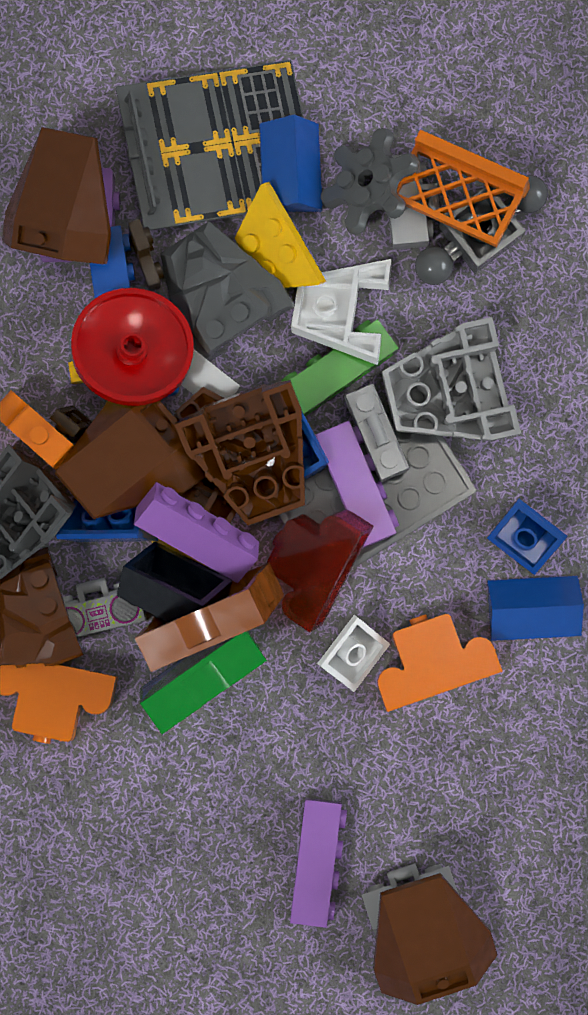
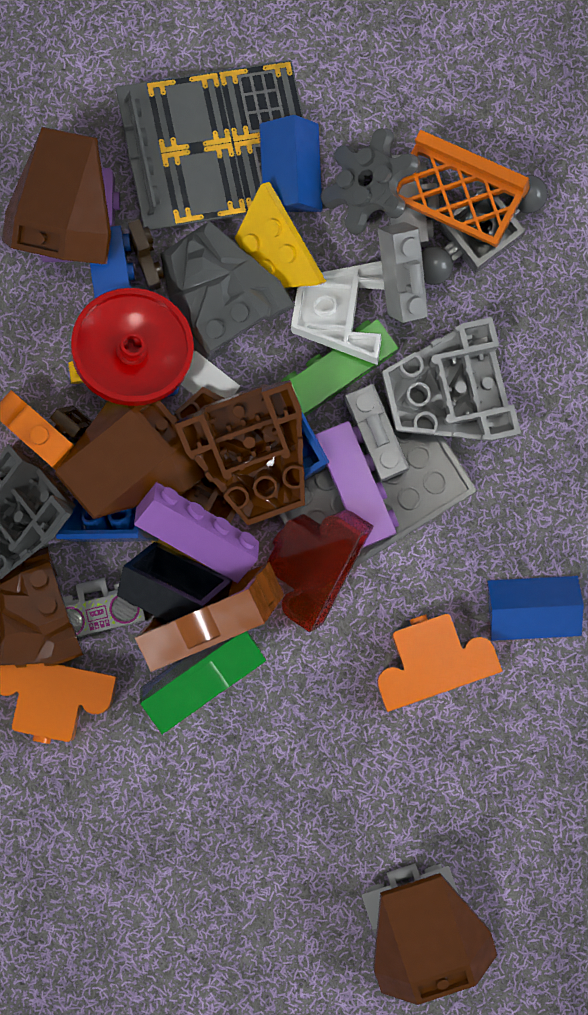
medium lavender brick [290,798,347,928] -> none
white slope [317,615,390,692] -> none
blue slope [487,499,567,575] -> none
none -> light grey piece [378,222,428,323]

